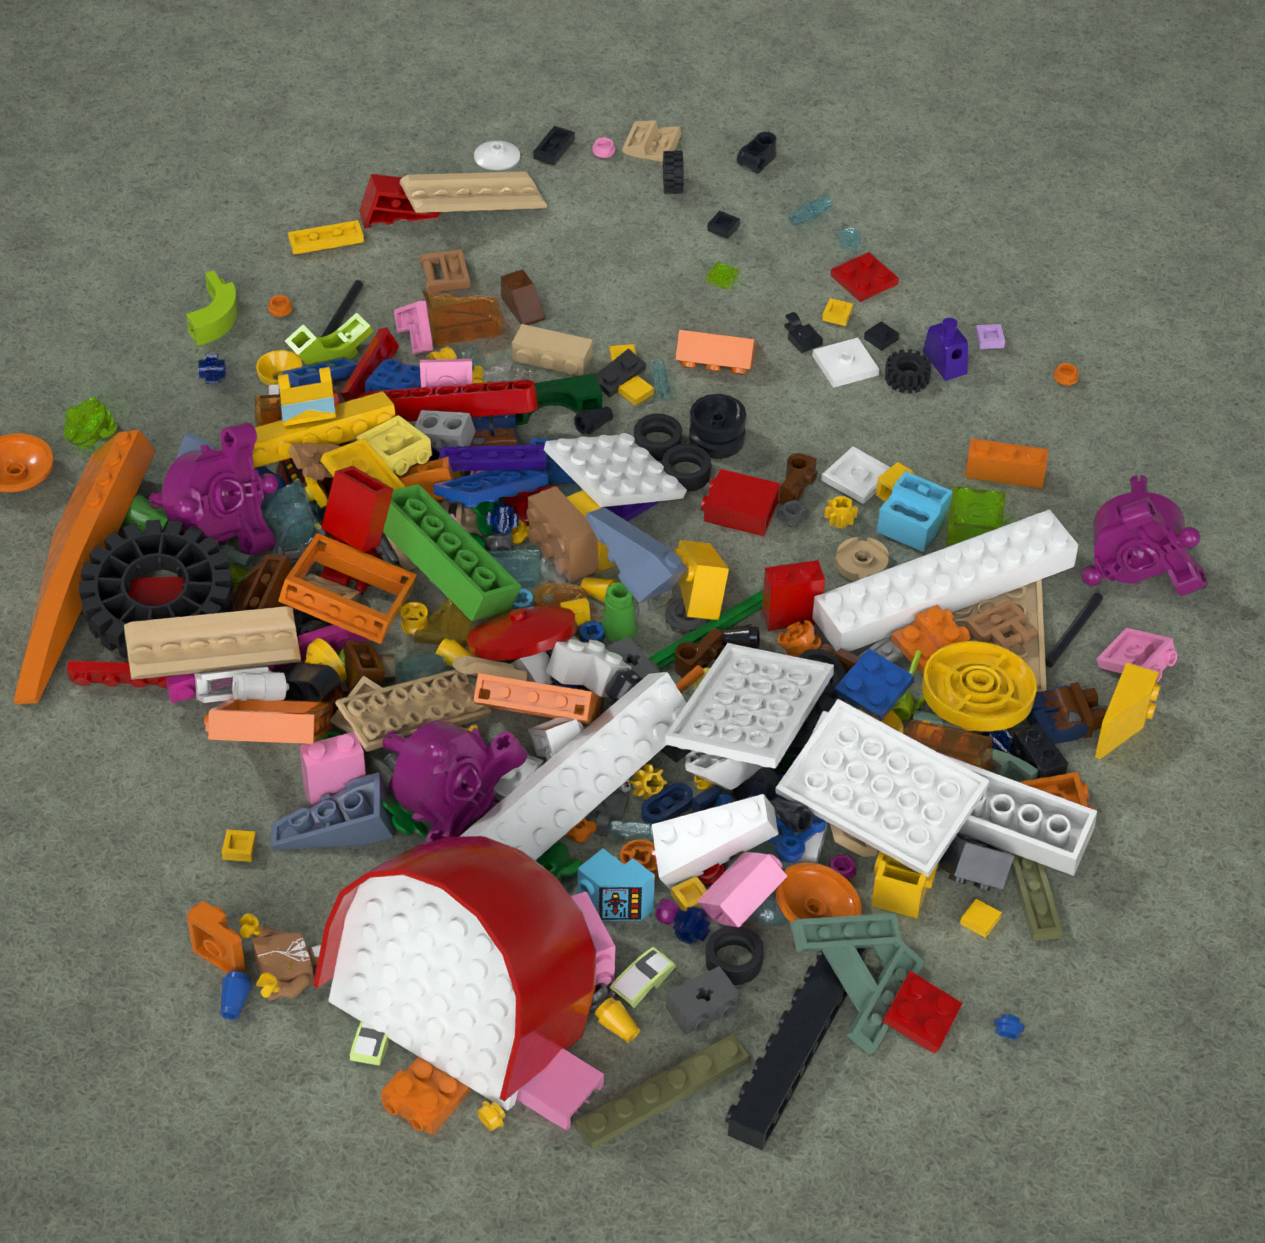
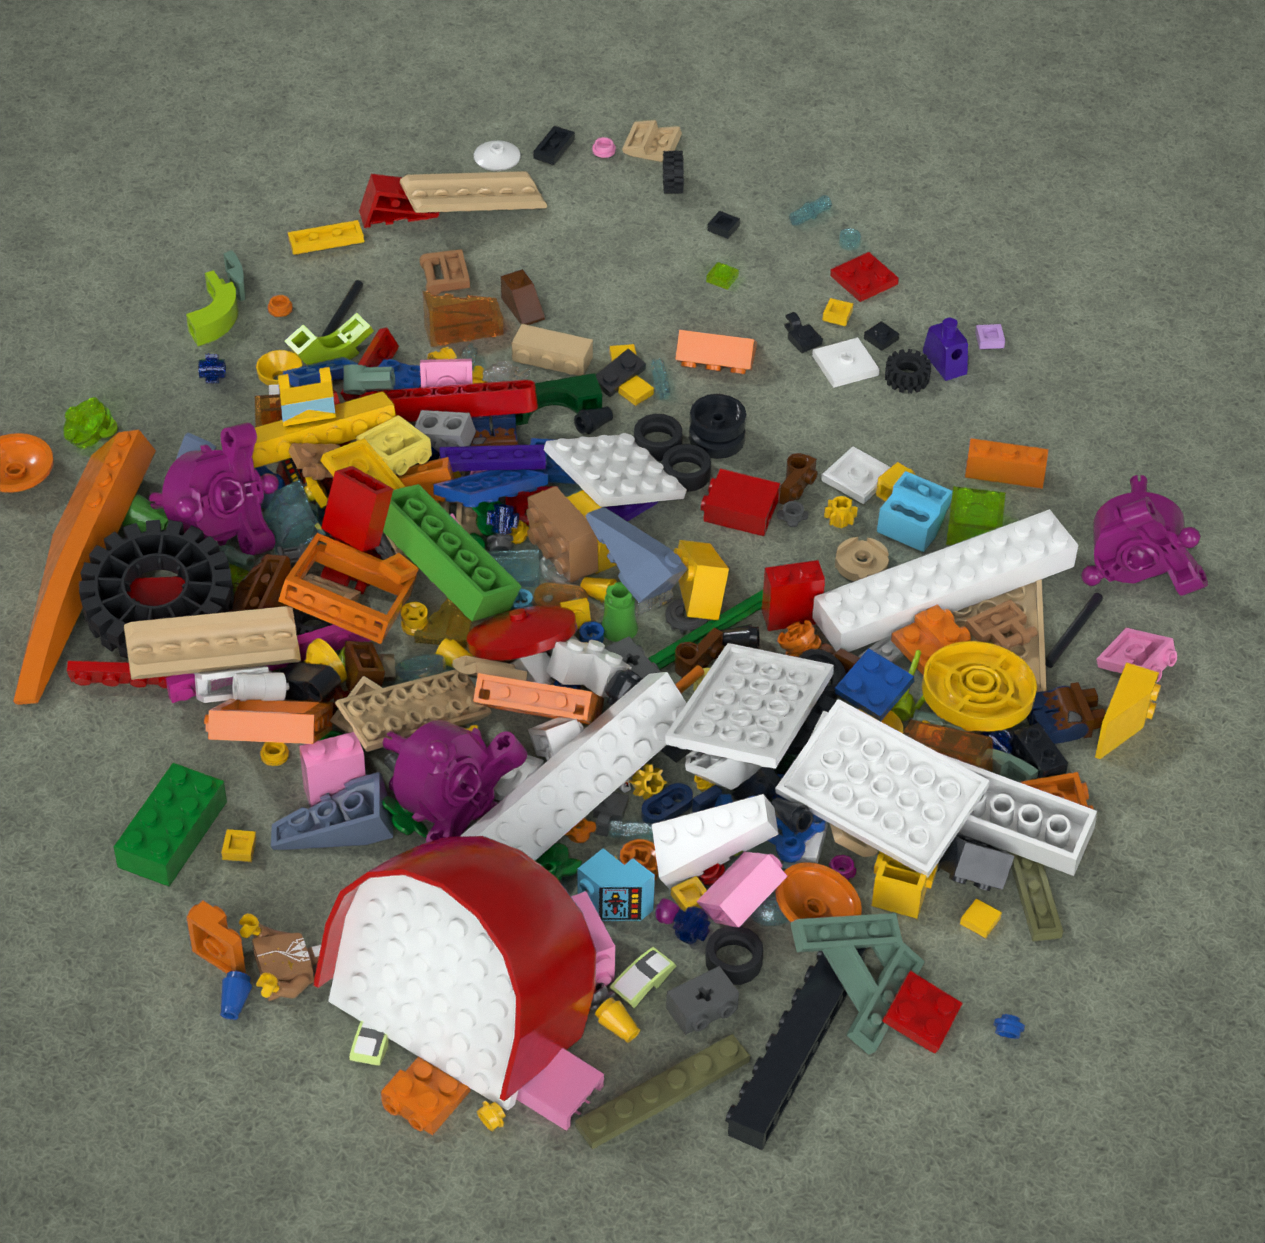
bright pink tile [394,301,433,355] -> none
black piece [736,132,776,174] -> none
orange plate [1053,363,1079,386] -> none
none -> green brick [114,763,227,887]
none -> sand green slope [223,250,246,301]
none -> yellow plate [260,742,289,766]
none -> sand green piece [343,364,395,395]
none -> orange plate [378,553,419,585]

